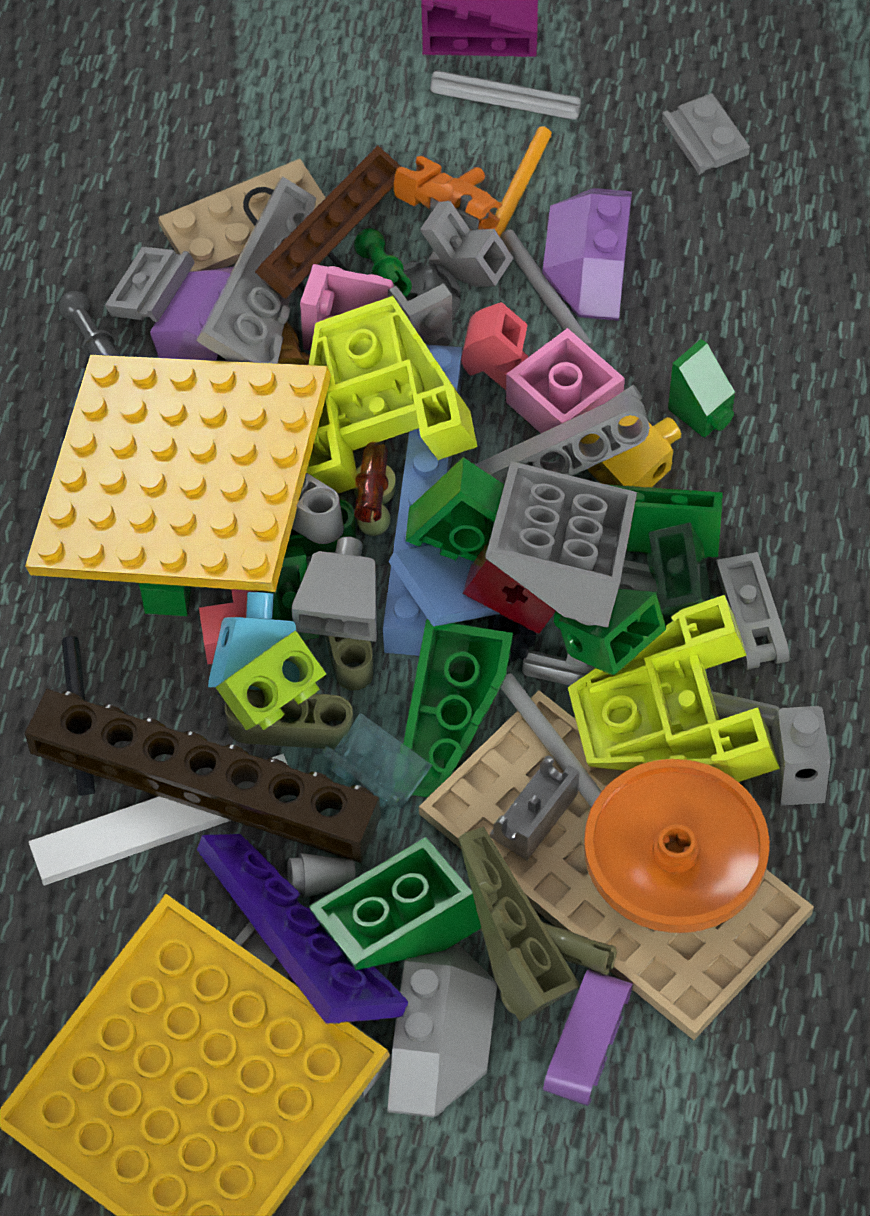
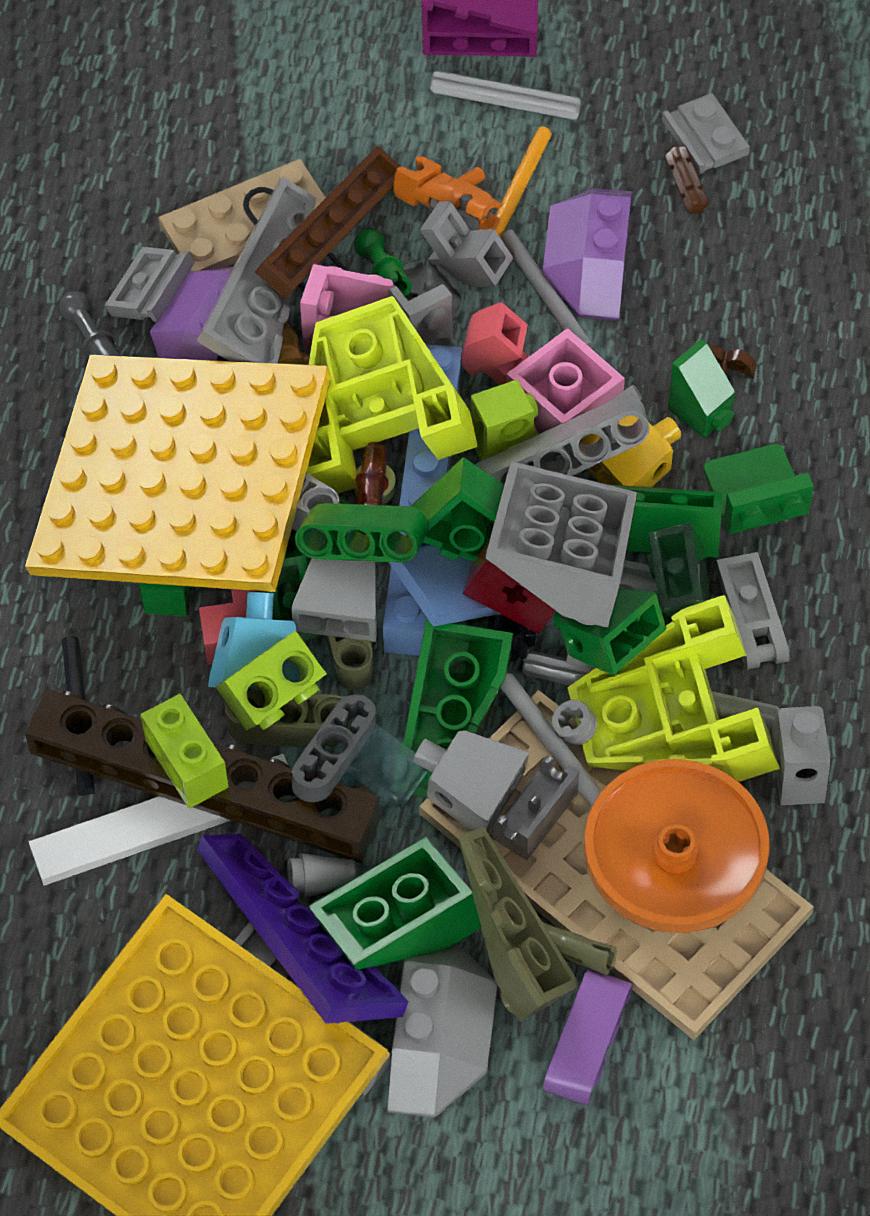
none -> lime brick [140,694,229,809]
none -> dark grey beam [292,695,376,802]
none -> green beam [295,503,429,563]
none -> light grey torso [413,730,529,833]
none -> lime brick [471,379,538,461]
none -> light grey bush [552,700,597,745]
none -> reddish brown axle [665,146,709,214]
none -> green bracket [703,444,814,535]
none -> reddish brown piece [708,345,757,379]

